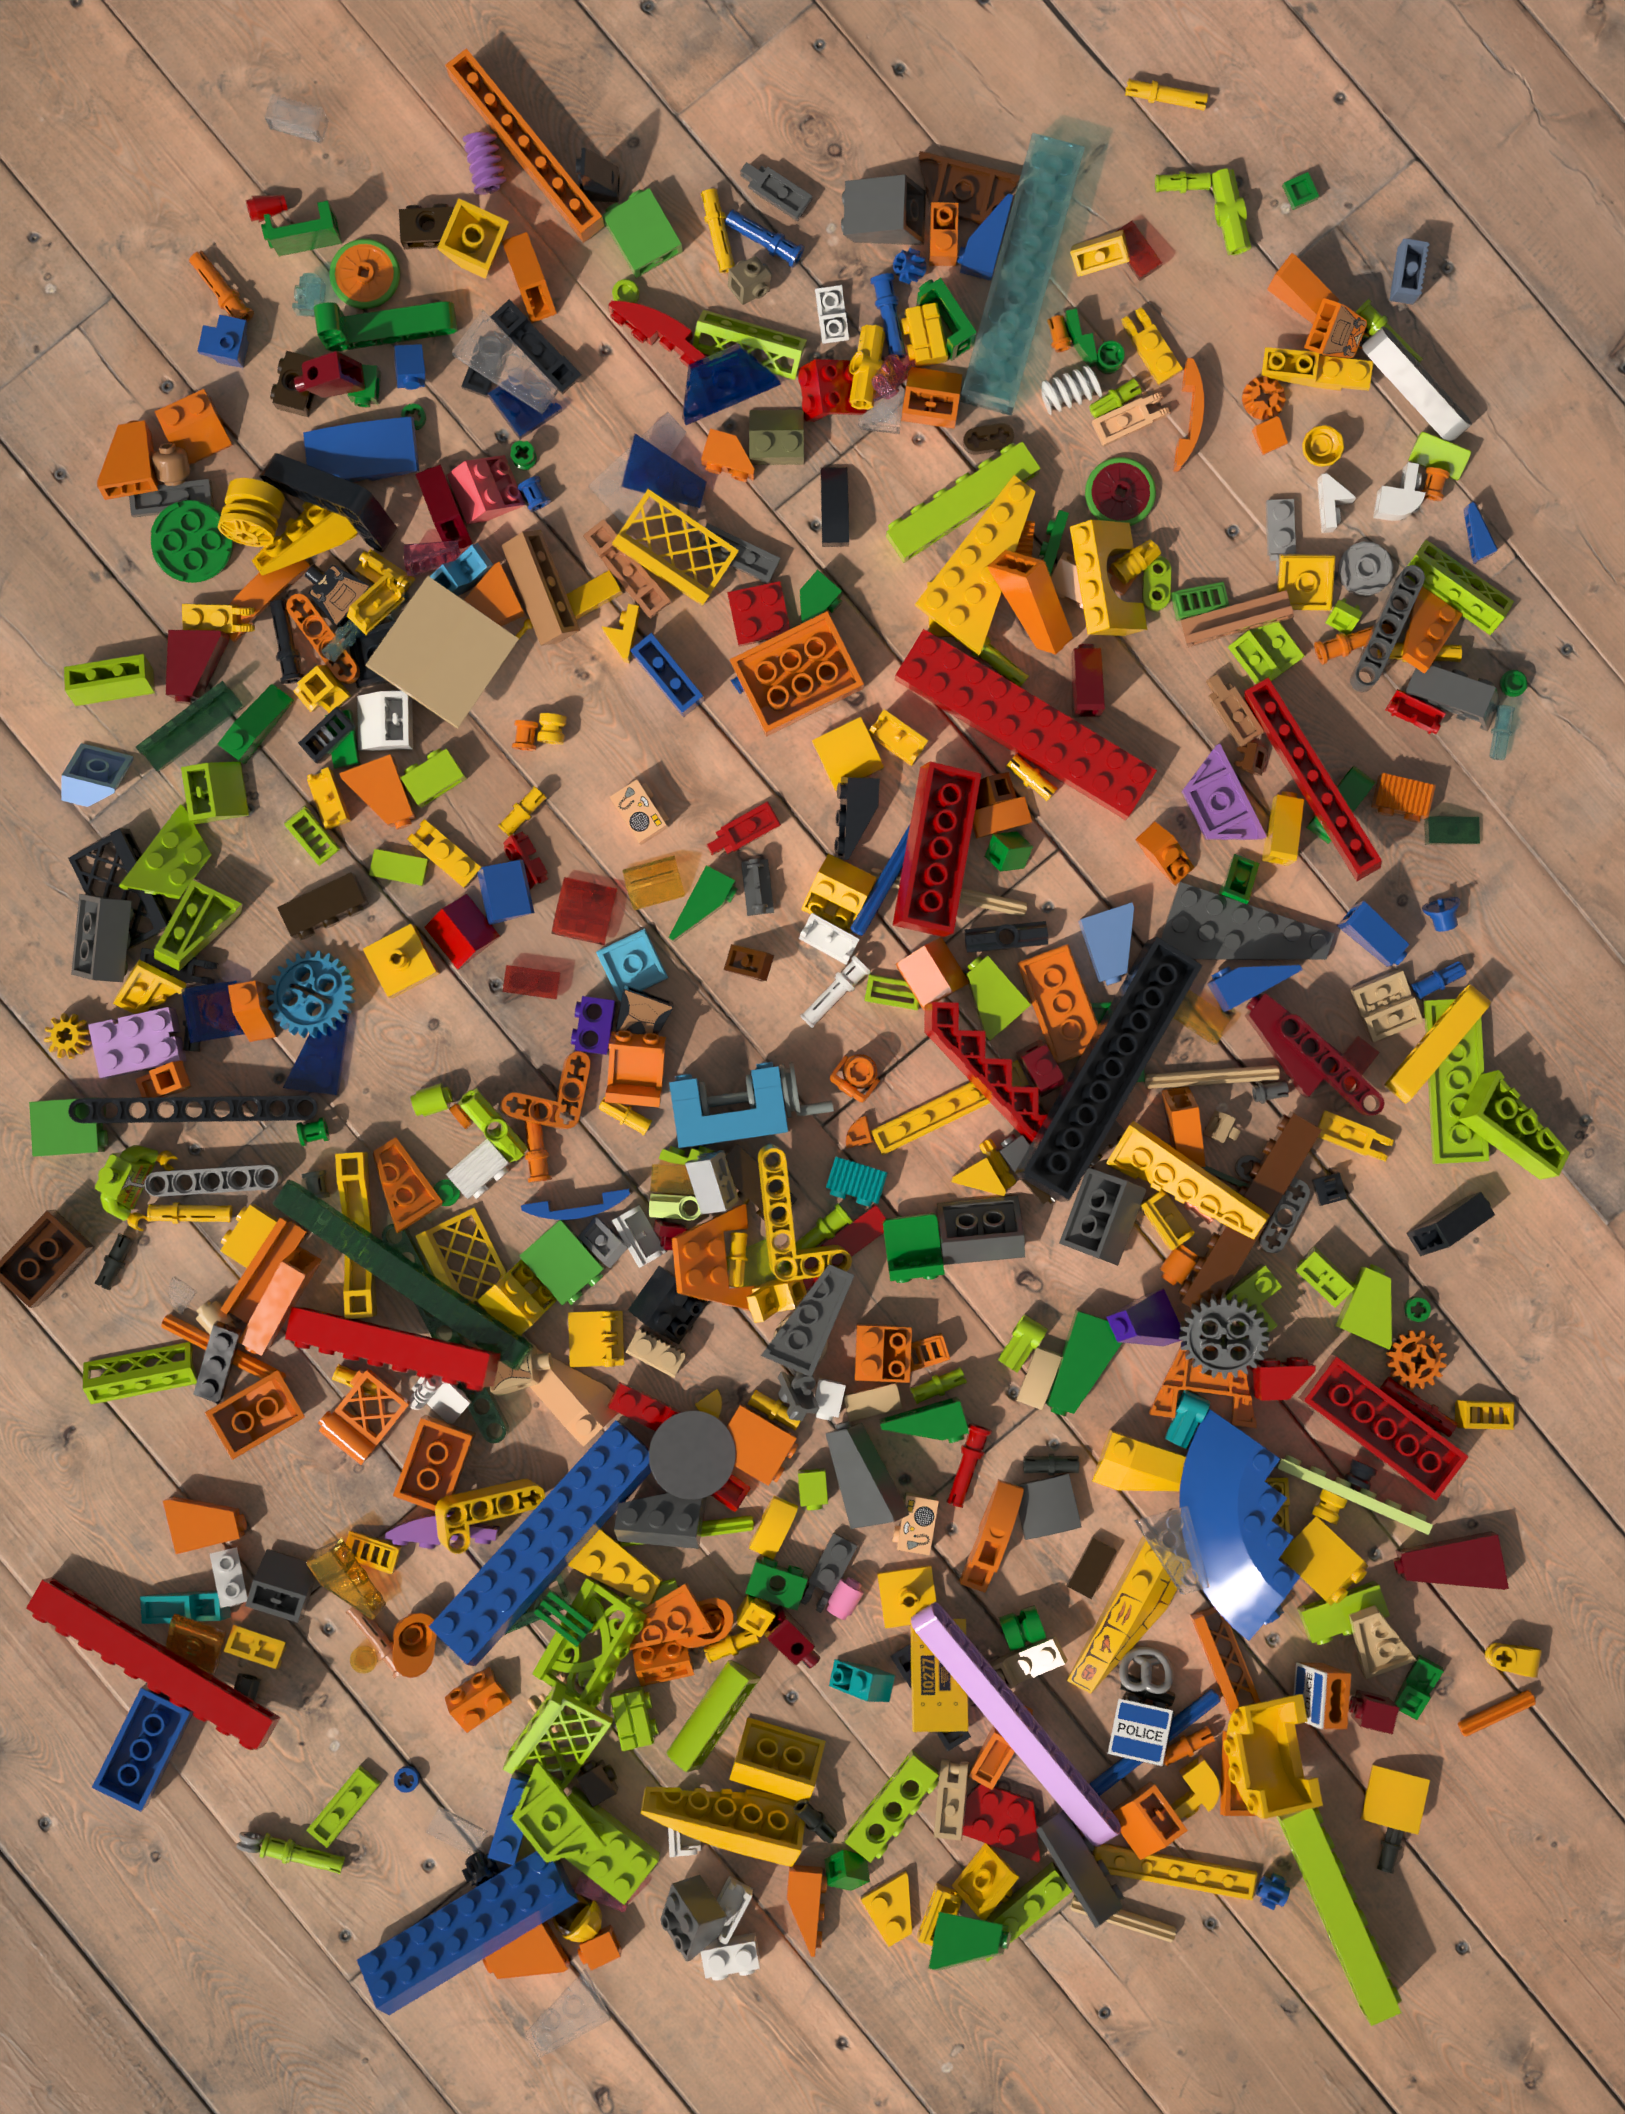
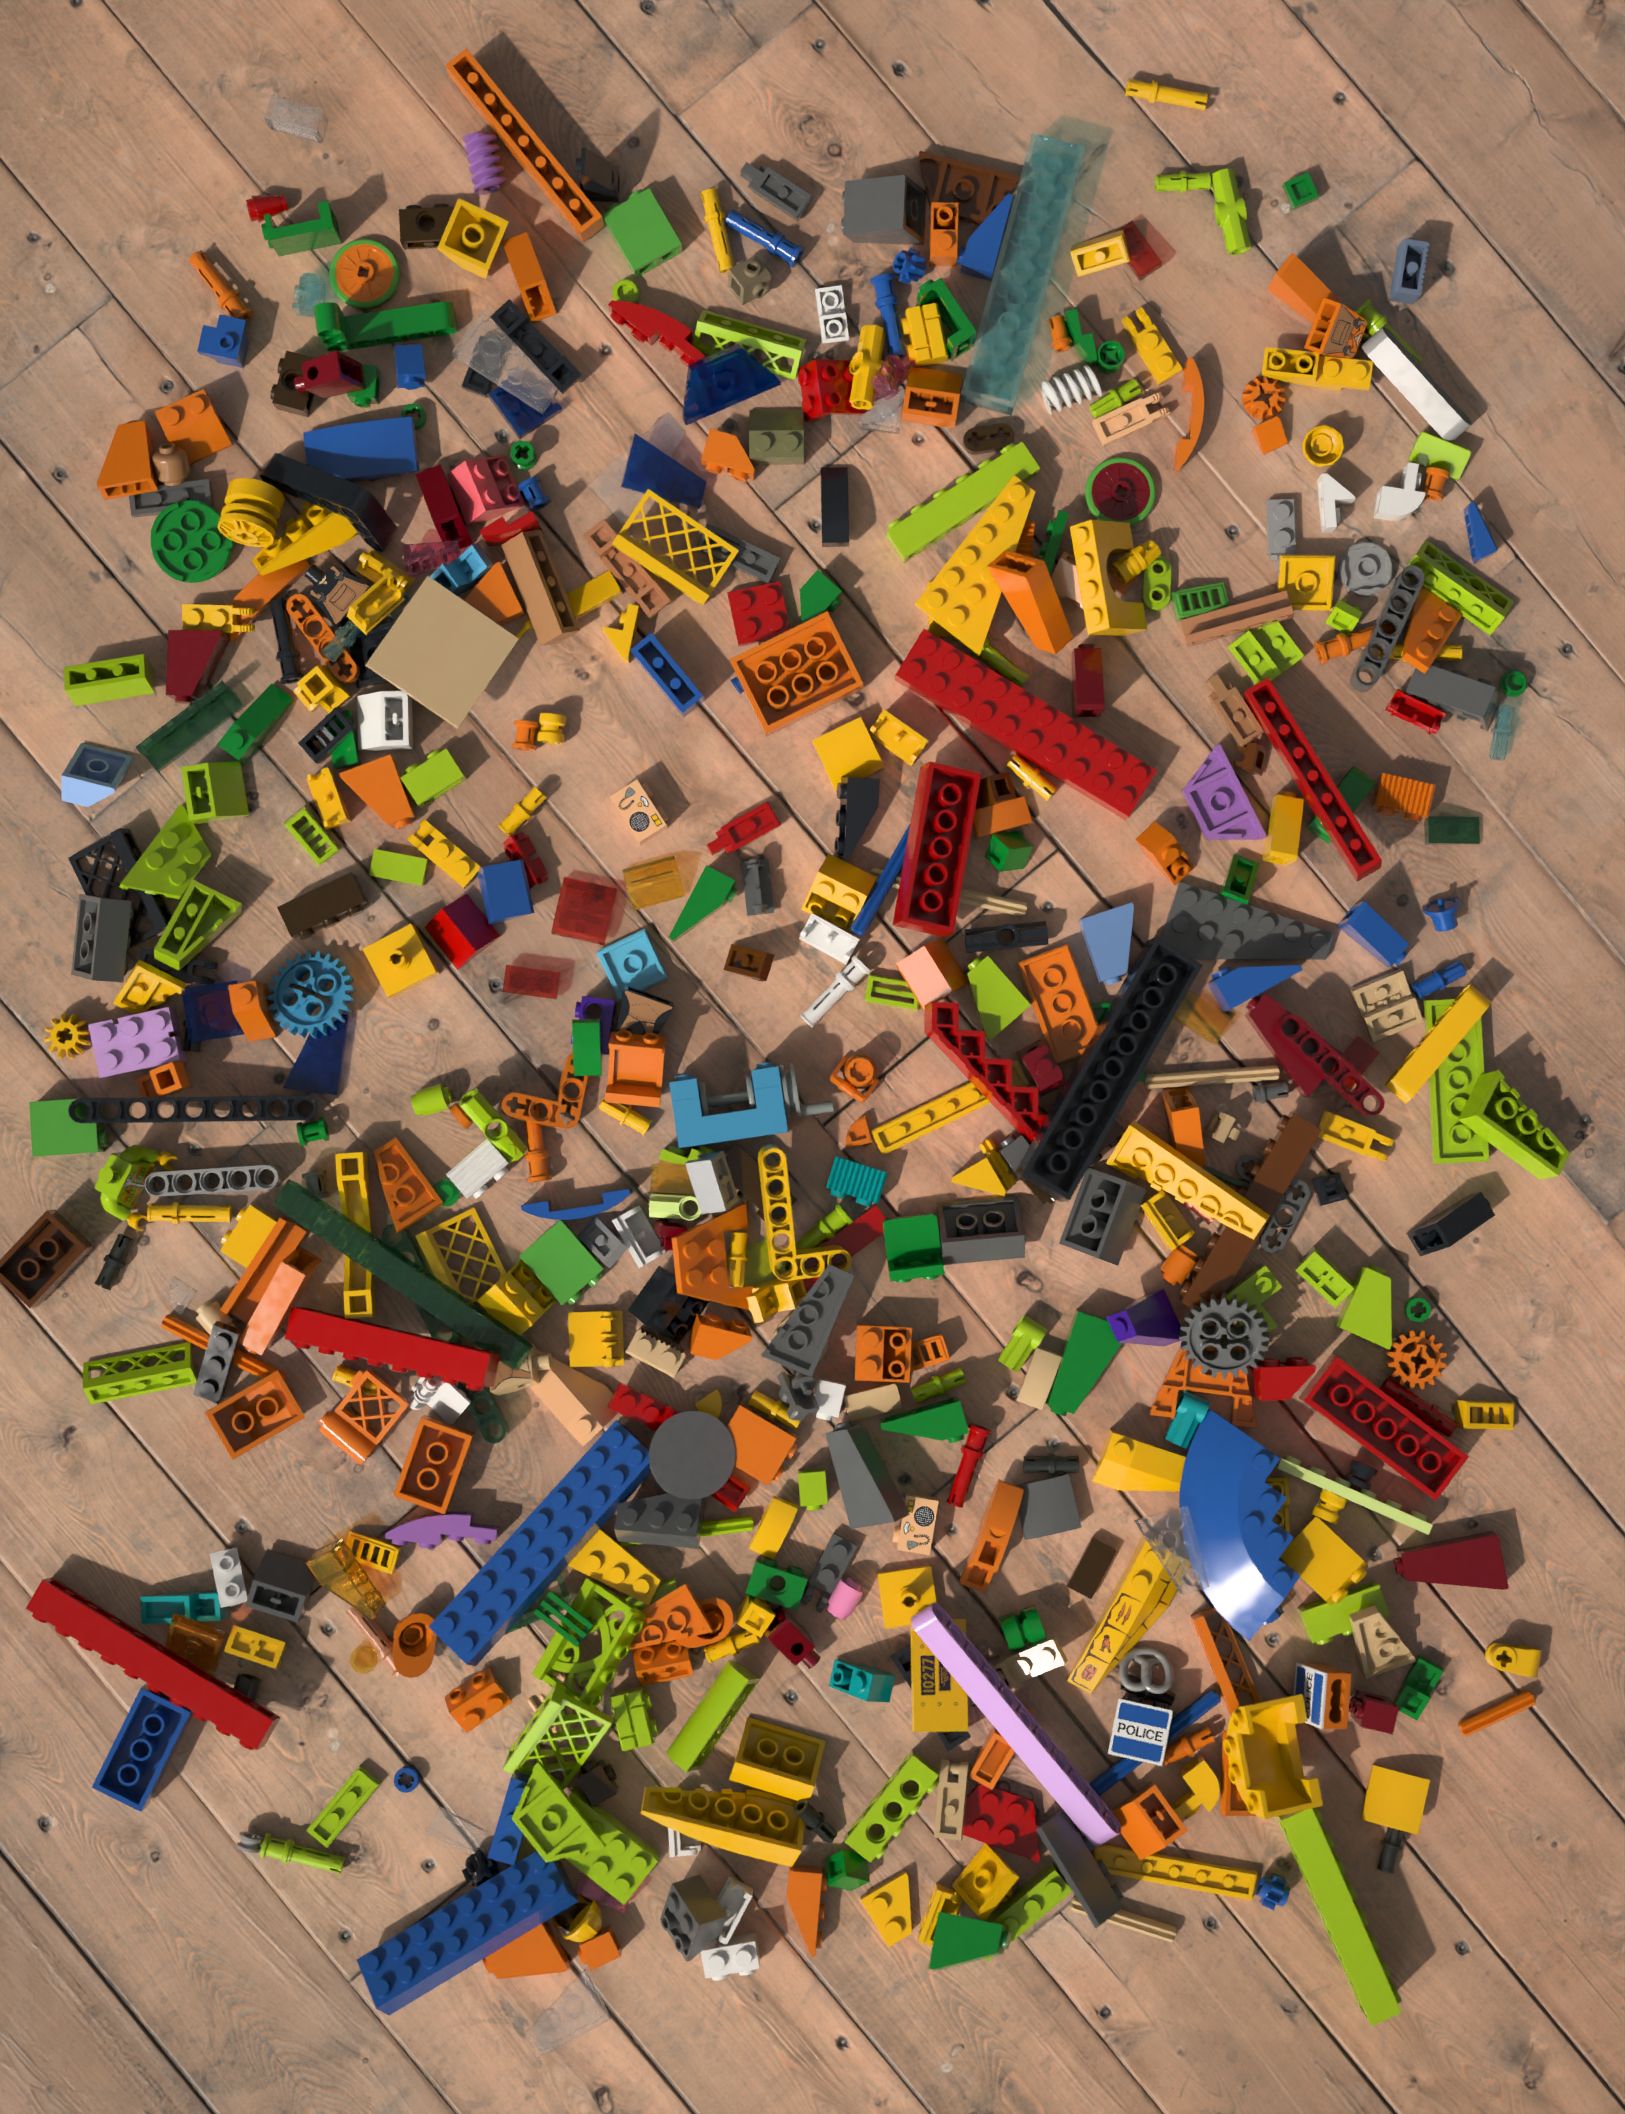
orange slope [163,1496,247,1554] -> none
yellow beam [435,1479,545,1554] -> none
none -> red slope [479,511,542,547]
none -> green slope [572,1019,602,1076]
none -> orange slope [687,1314,752,1360]

